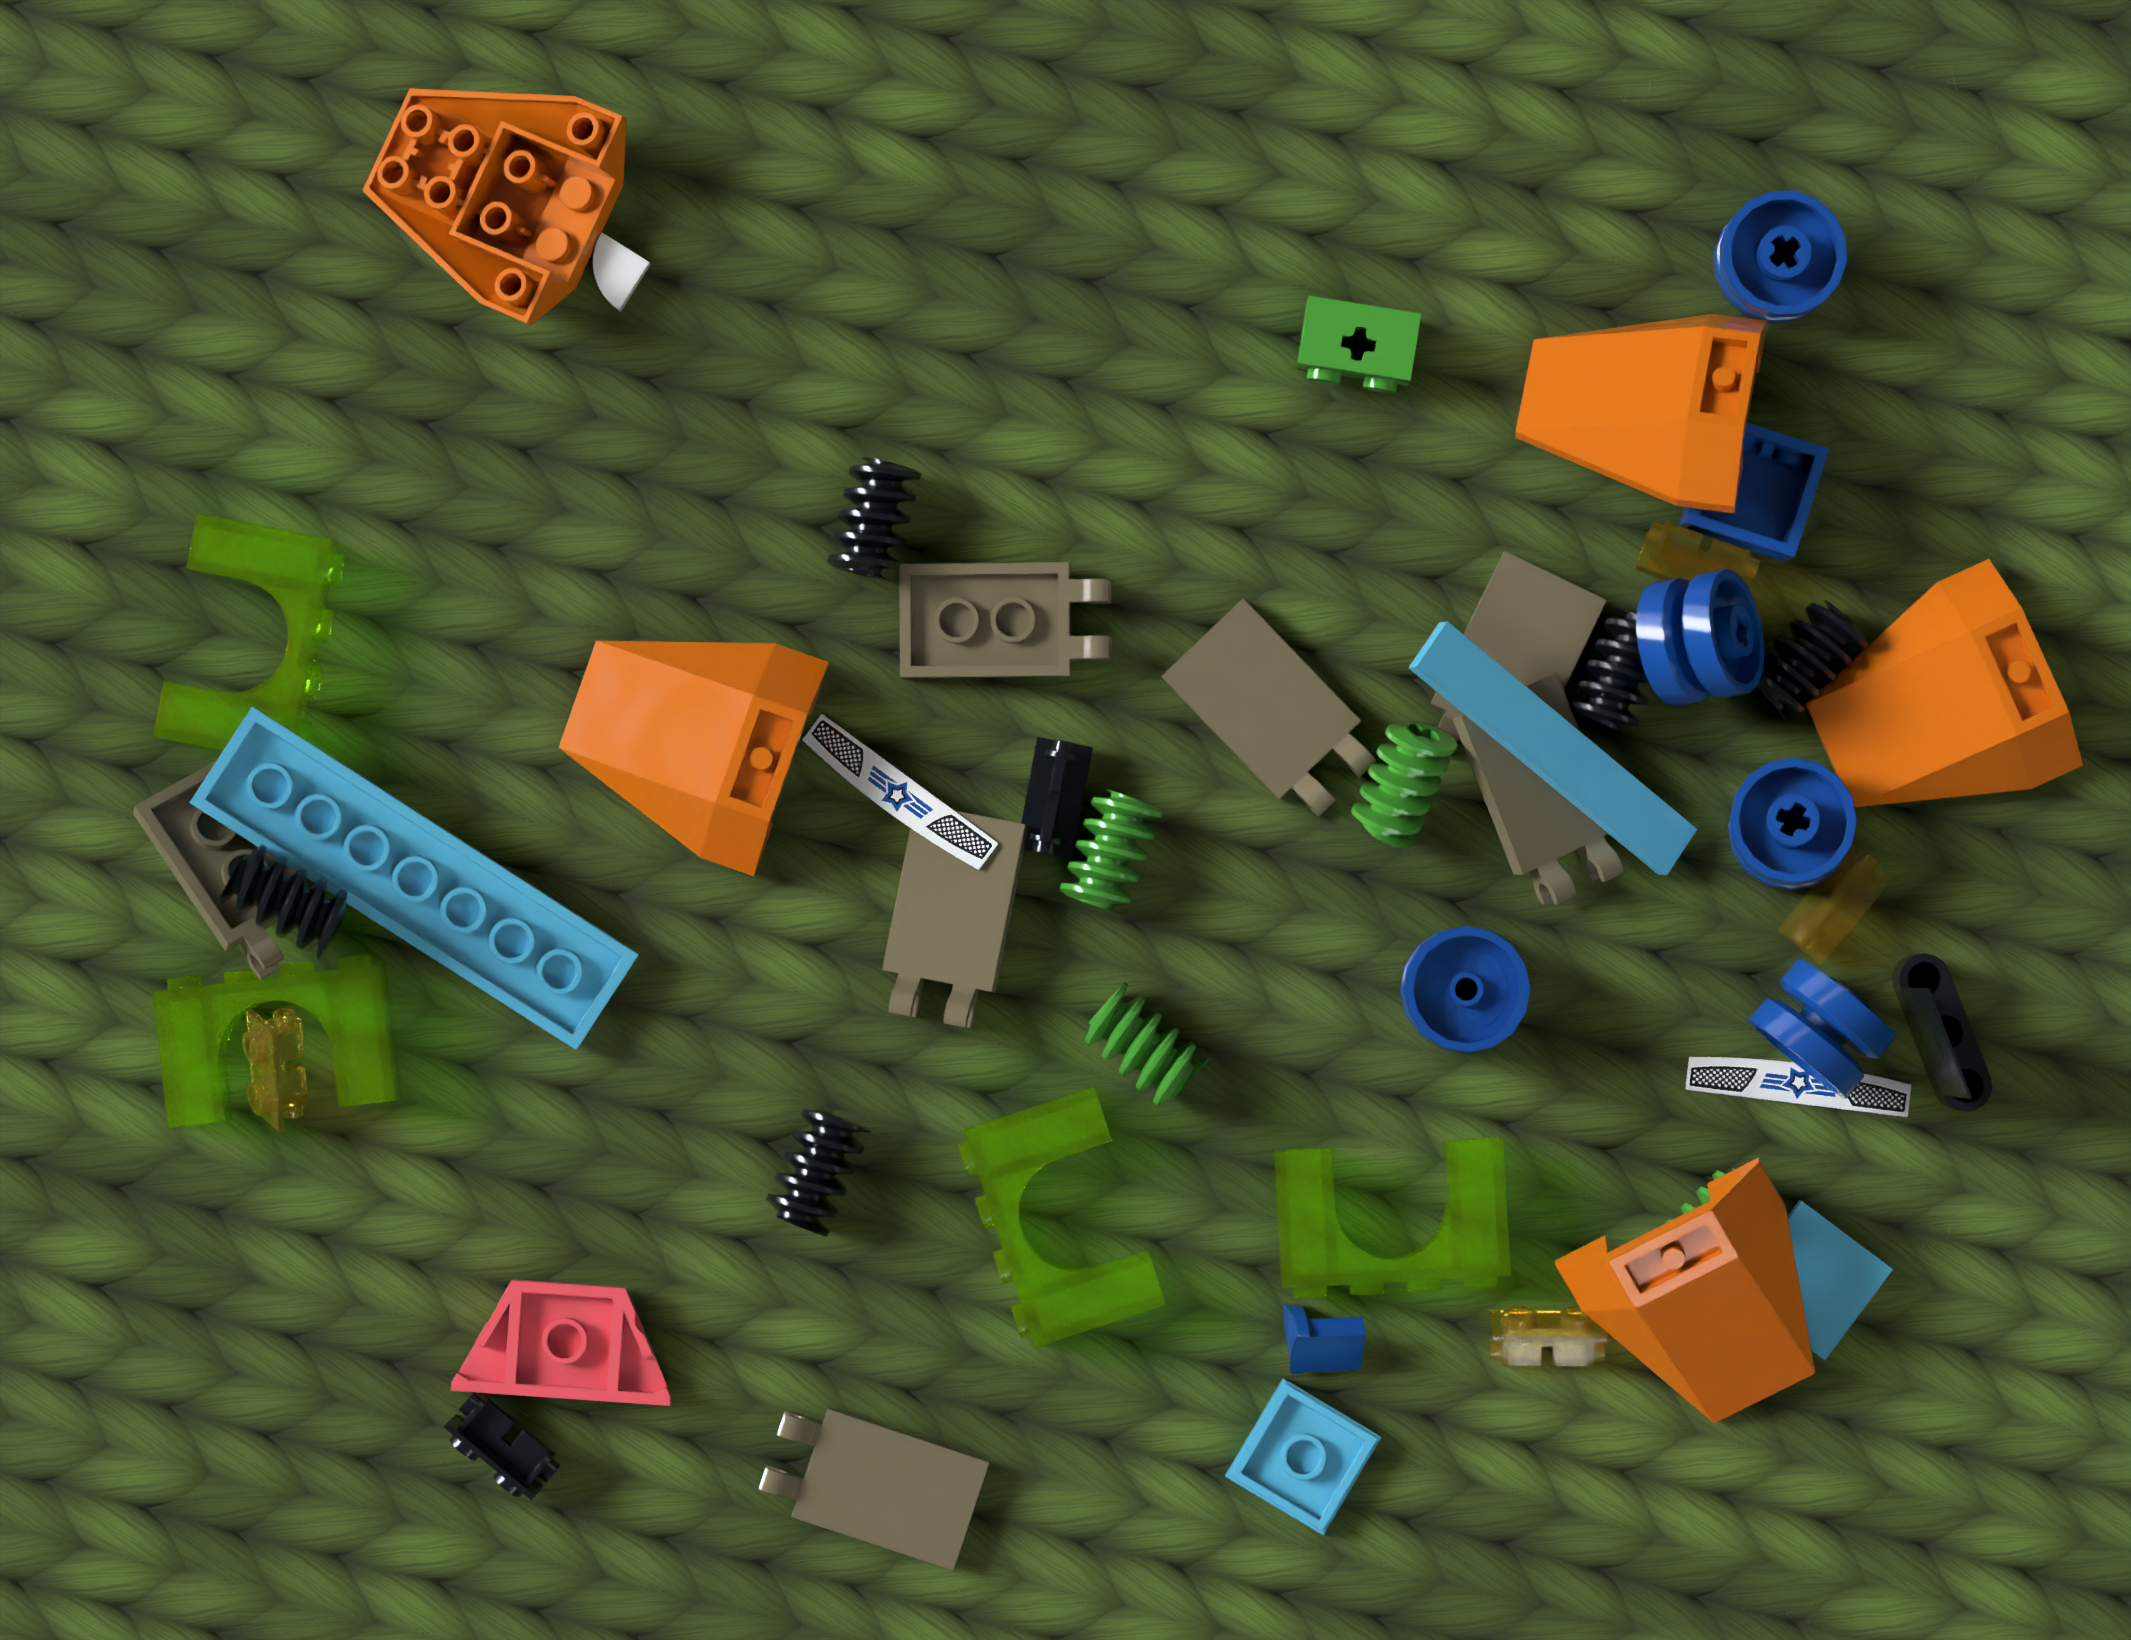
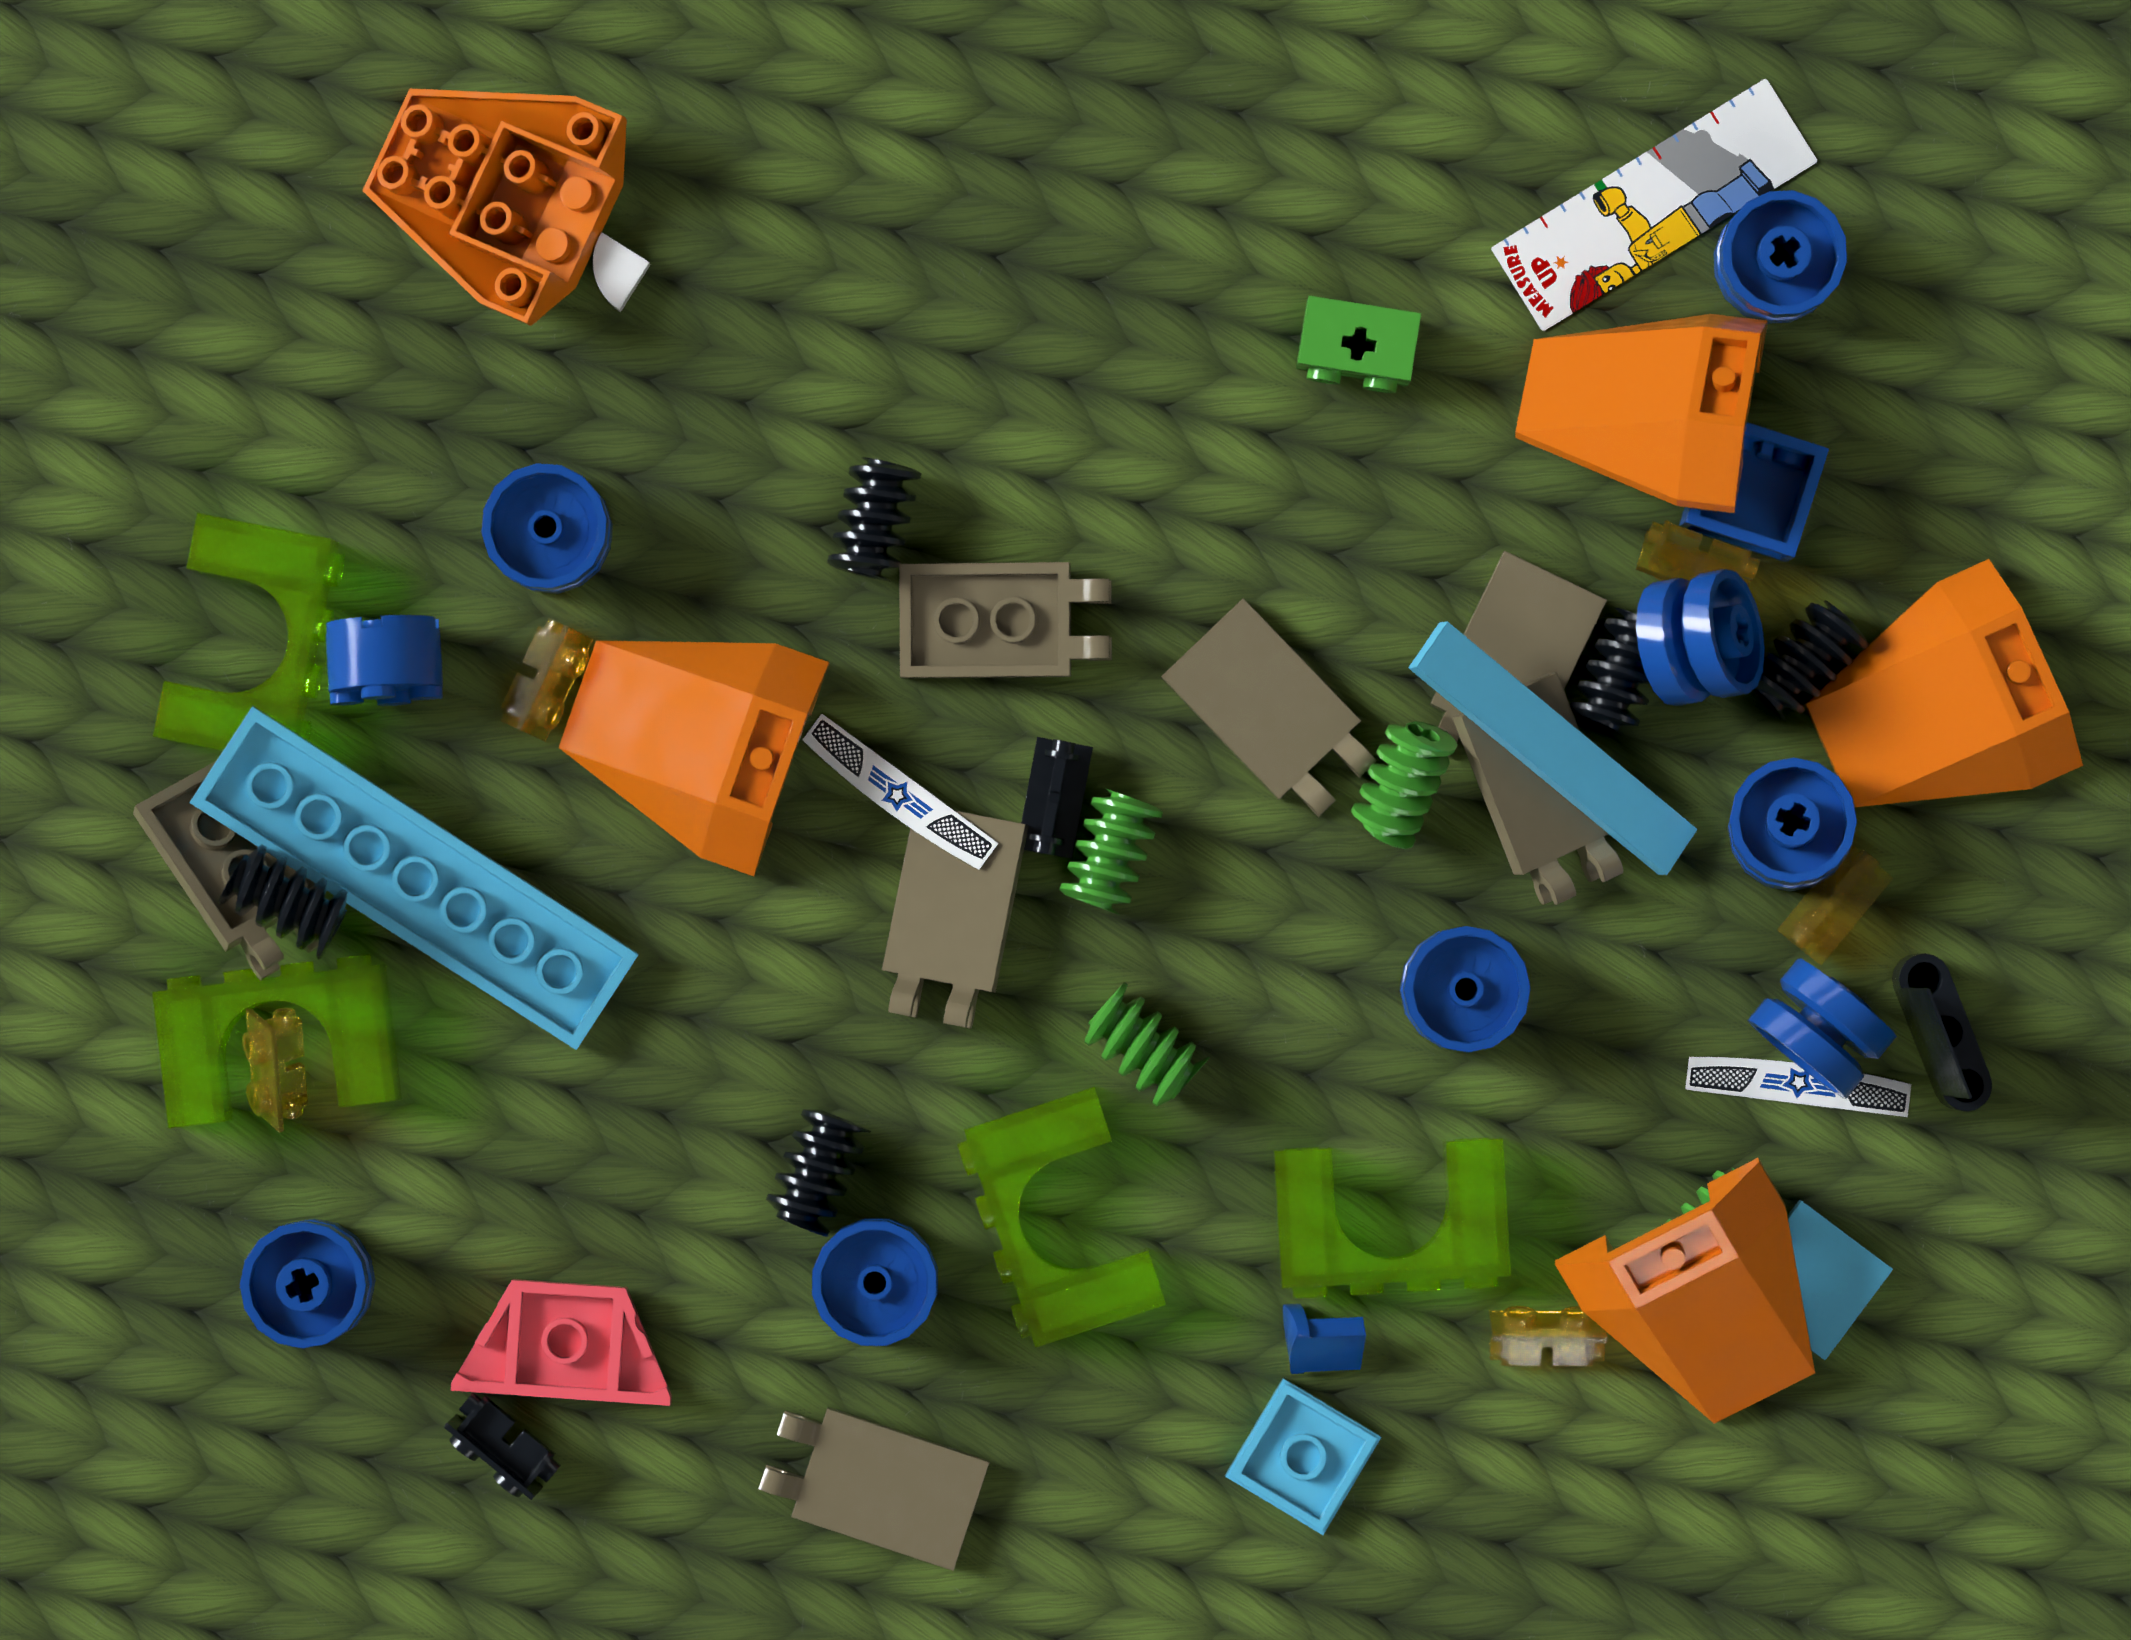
none -> blue wheel [240,1218,376,1348]
none -> blue brick [326,615,443,706]
none -> blue wheel [481,463,613,594]
none -> clear yellow hinge [500,618,594,742]
none -> blue wheel [812,1218,938,1346]
none -> sticker [1491,79,1817,331]

